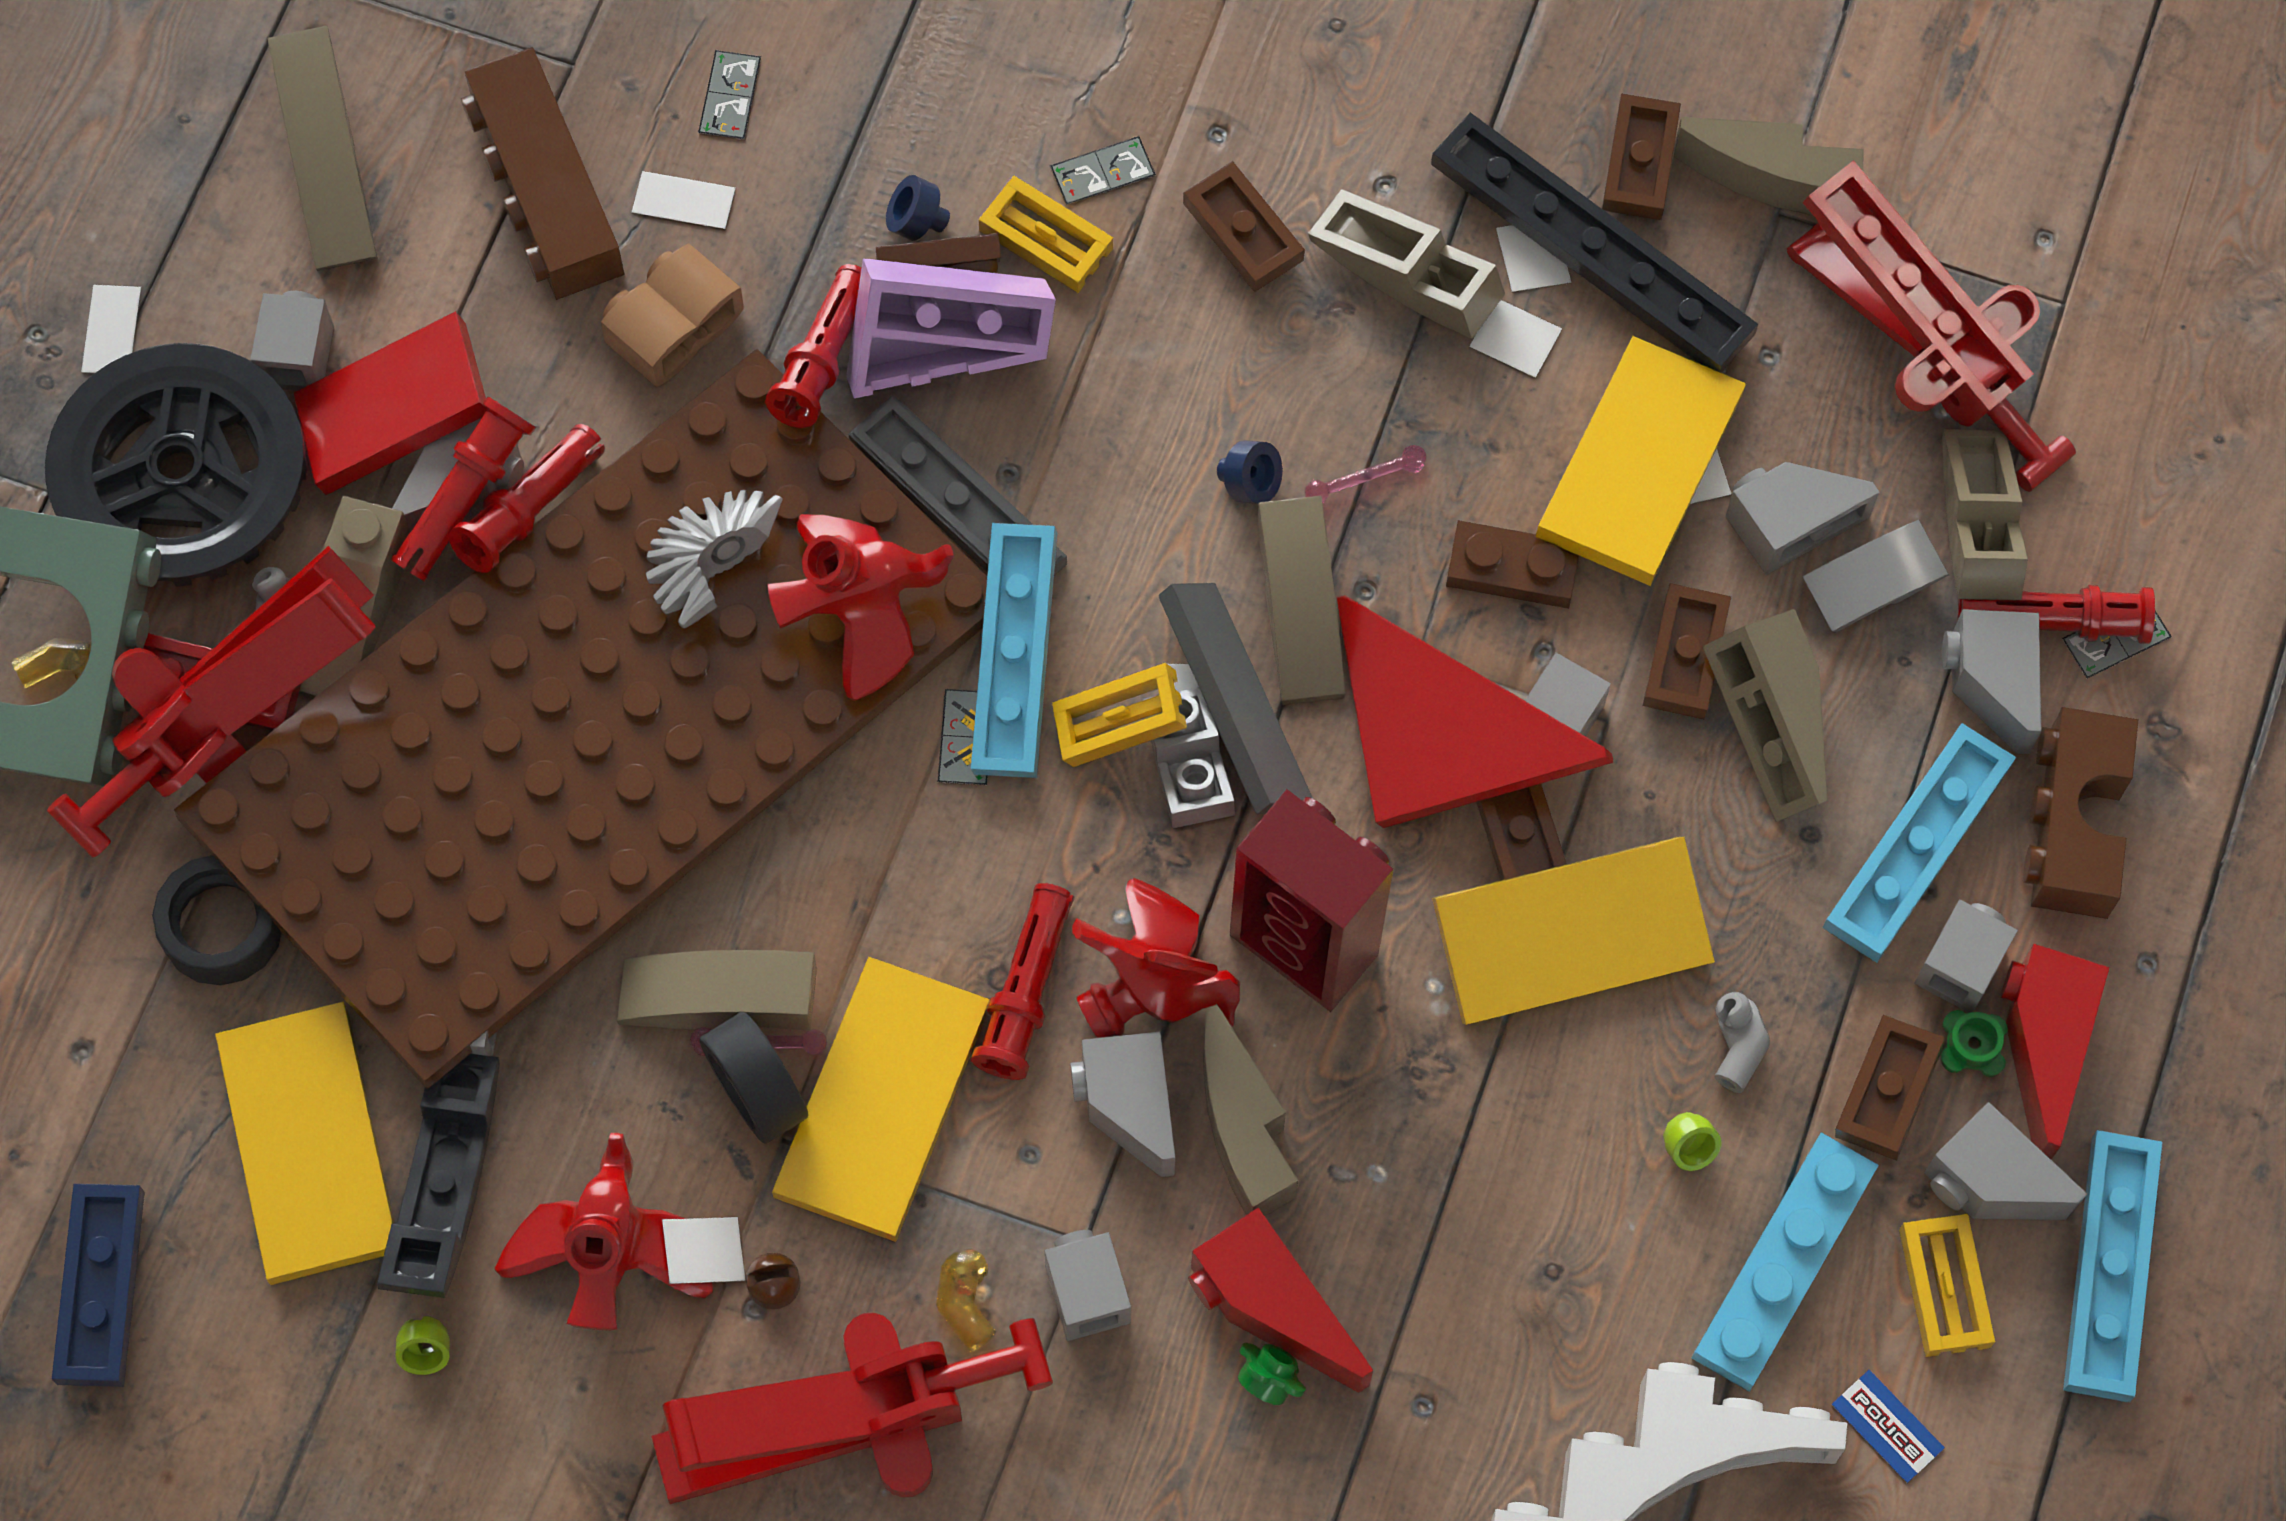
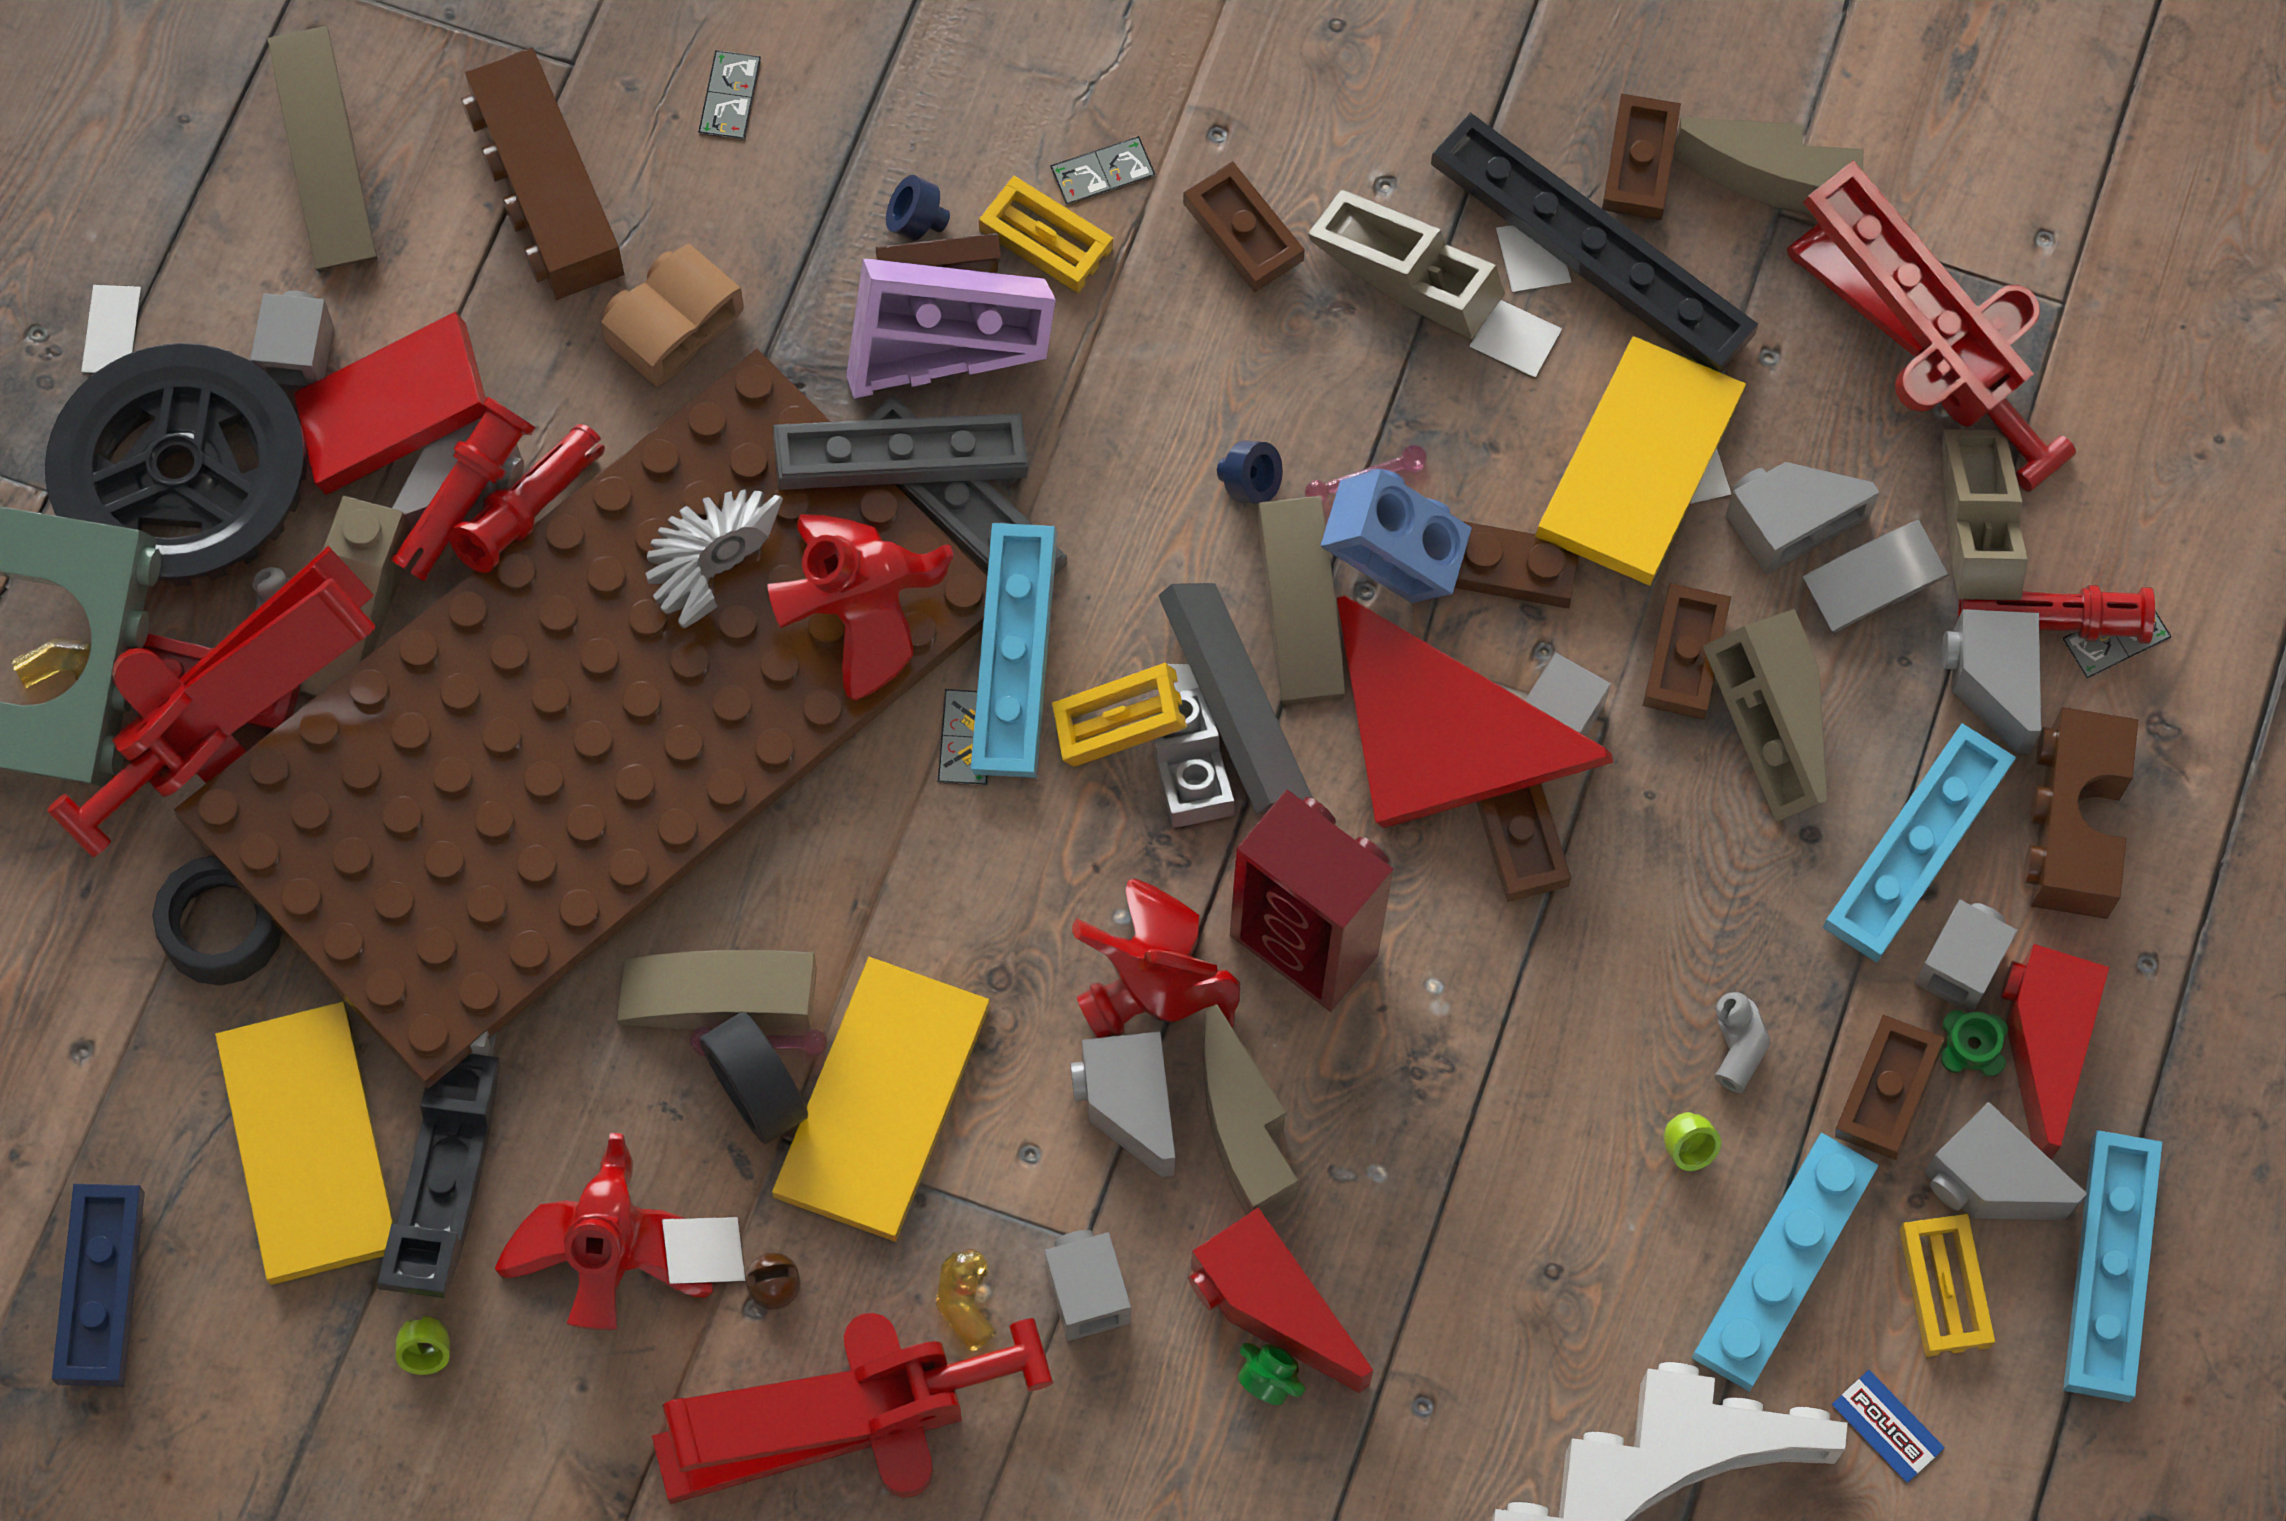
white sticker [632,171,735,229] -> none
red pin [765,264,862,428] -> none
red pin [971,883,1074,1080] -> none
yellow tile [1432,837,1715,1025] -> none
none -> dark grey tile [772,413,1028,490]
none -> medium blue brick [1321,469,1472,603]

